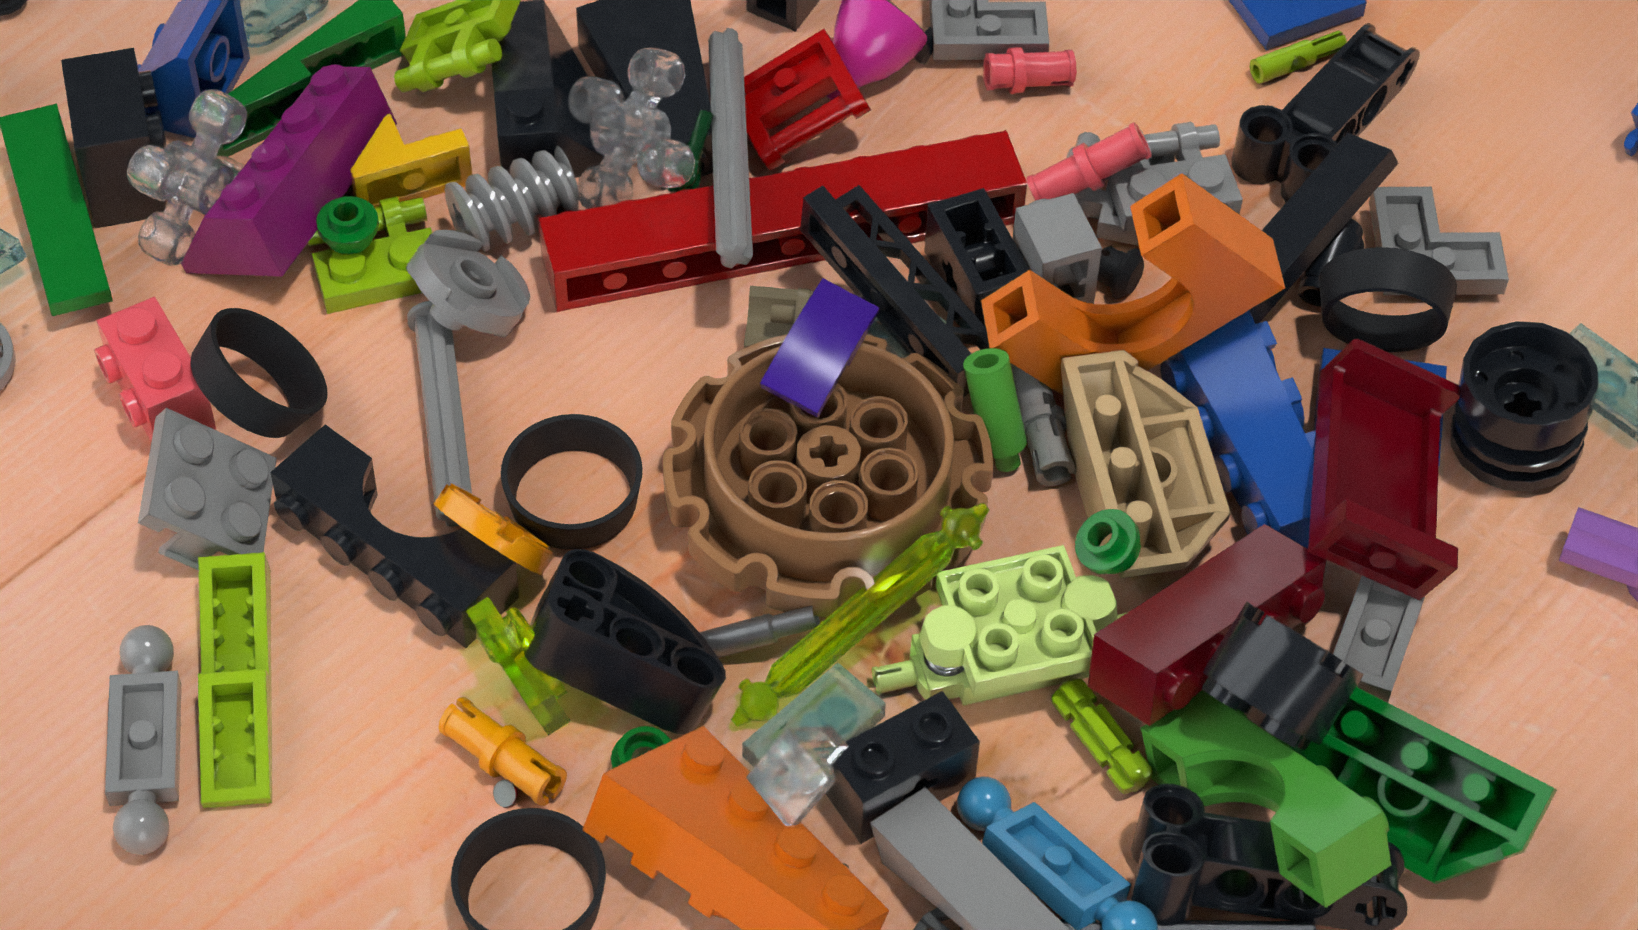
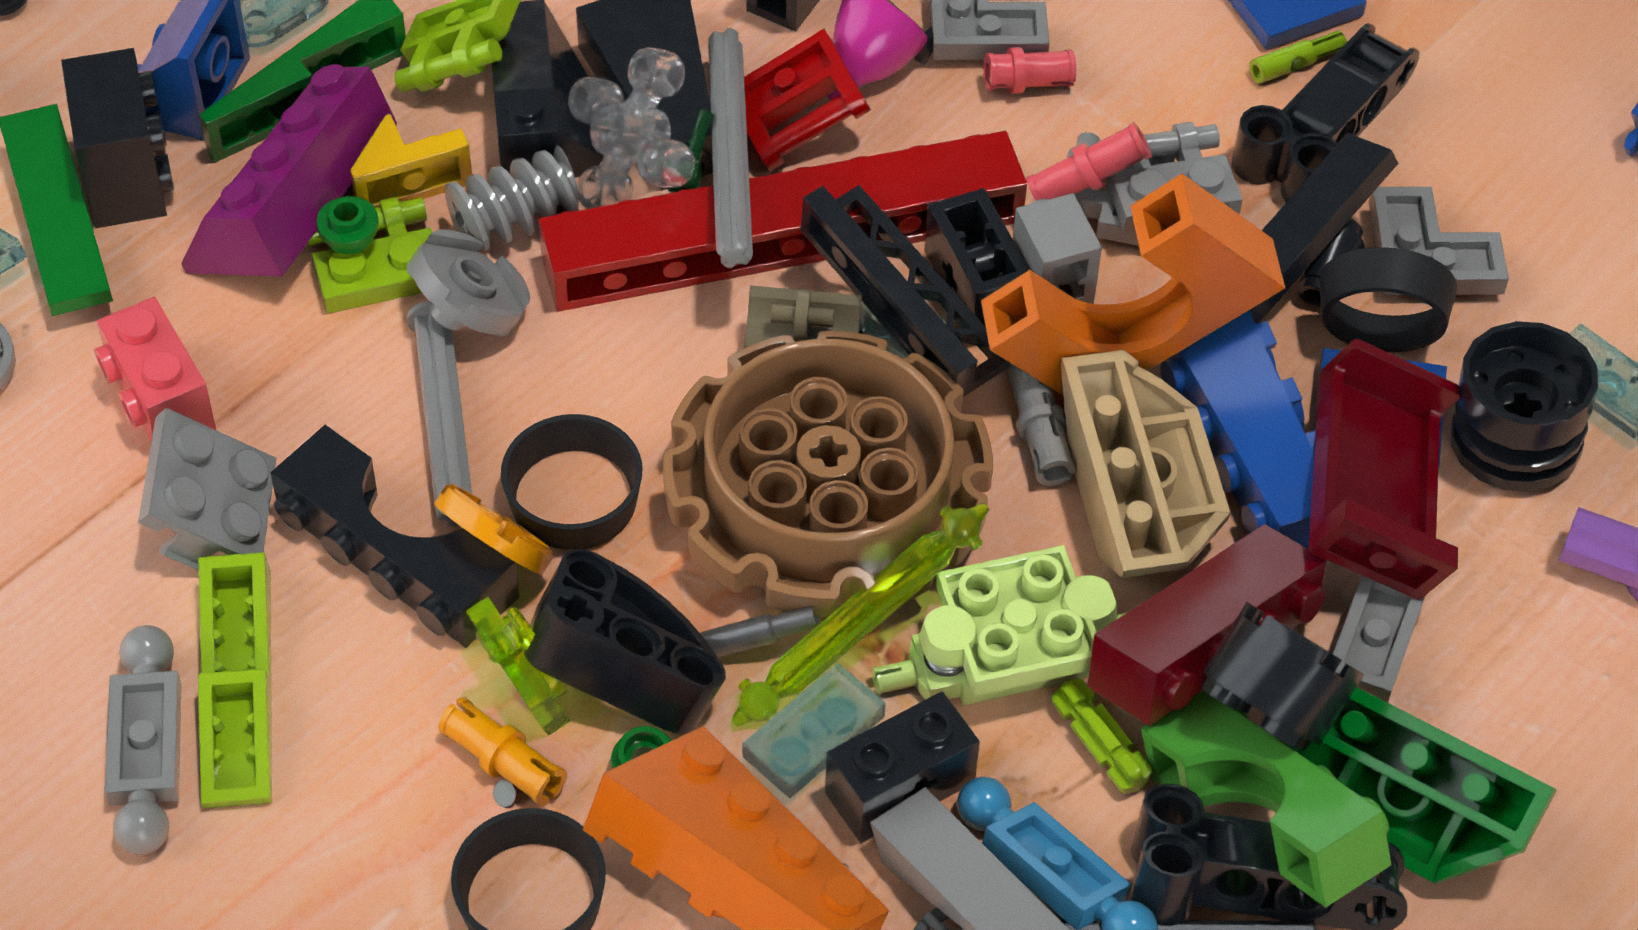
clear gear [127,89,247,266] -> none
black tyre [190,308,327,438] -> none
clear bracket [746,726,848,826] -> none
dark purple slope [760,278,880,417] -> none
bright green cylinder [963,348,1027,472] -> none
green plate [1075,509,1141,574] -> none
black piece [1097,246,1144,299] -> none

